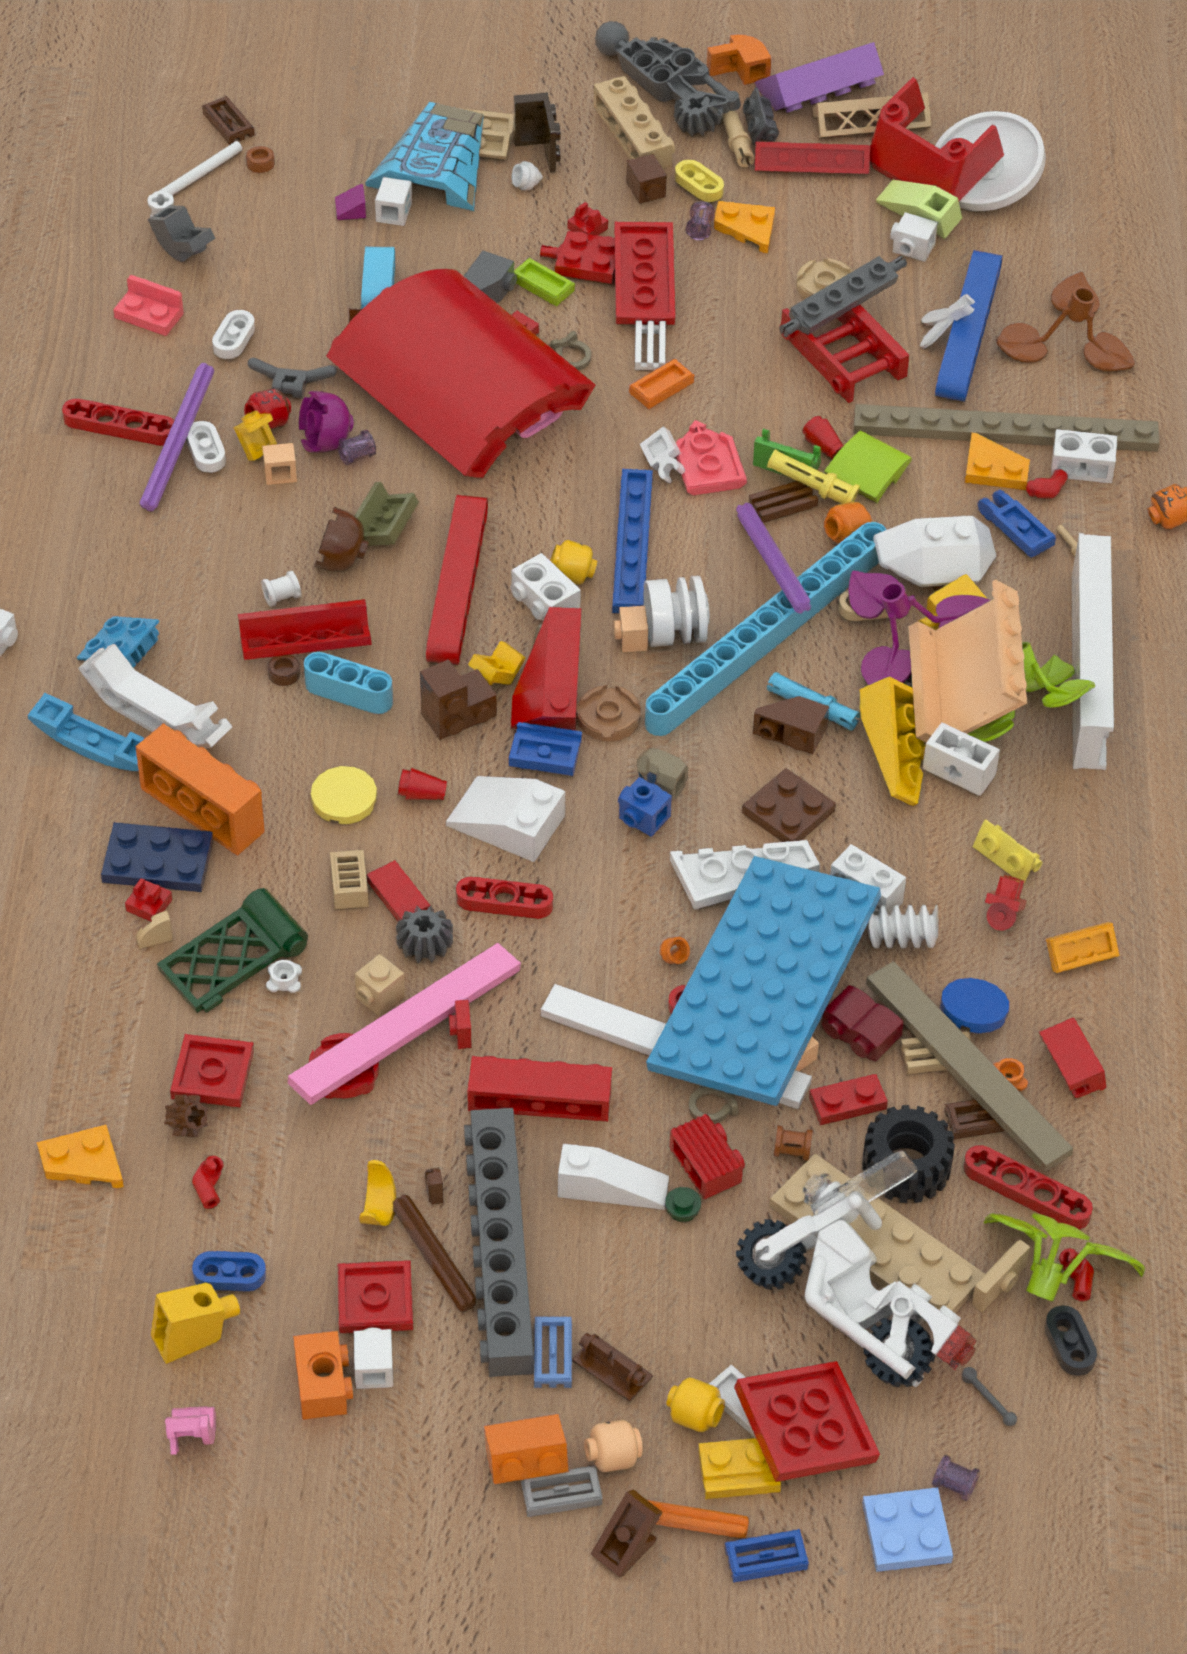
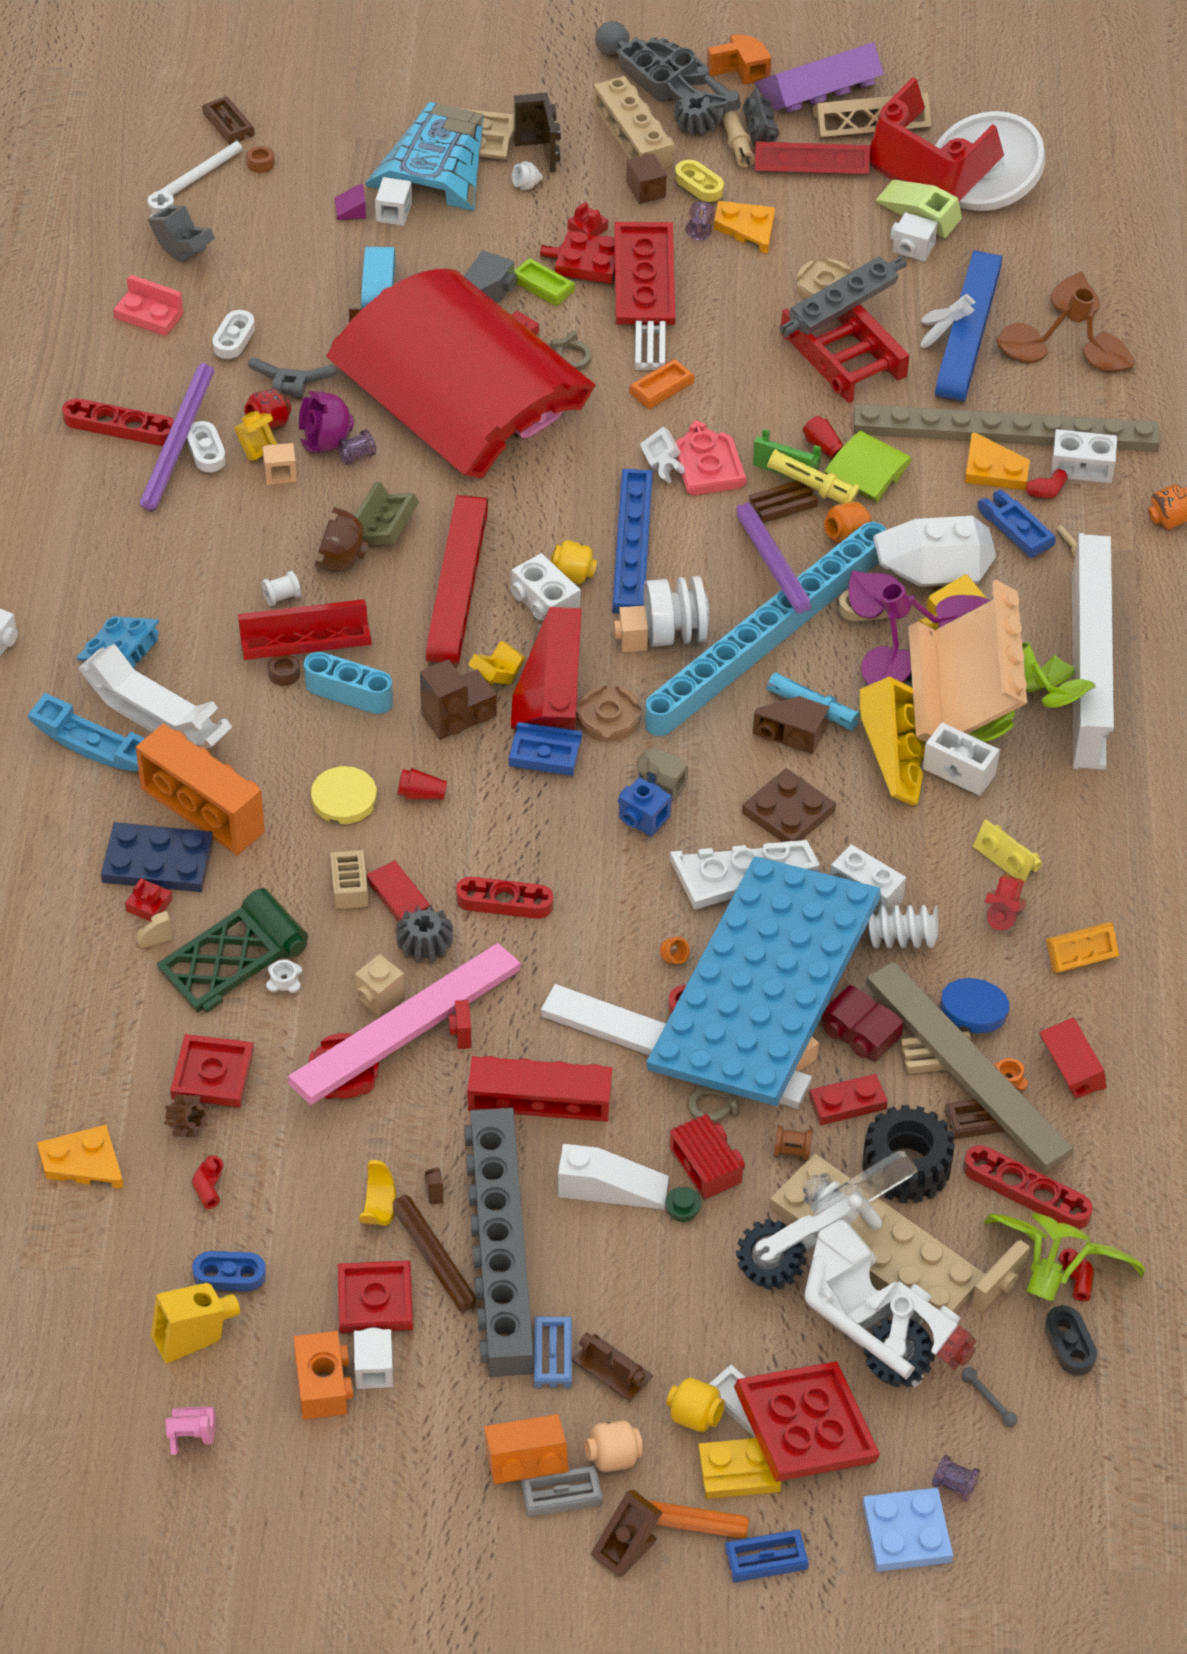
white slope [446,776,565,862] -> none

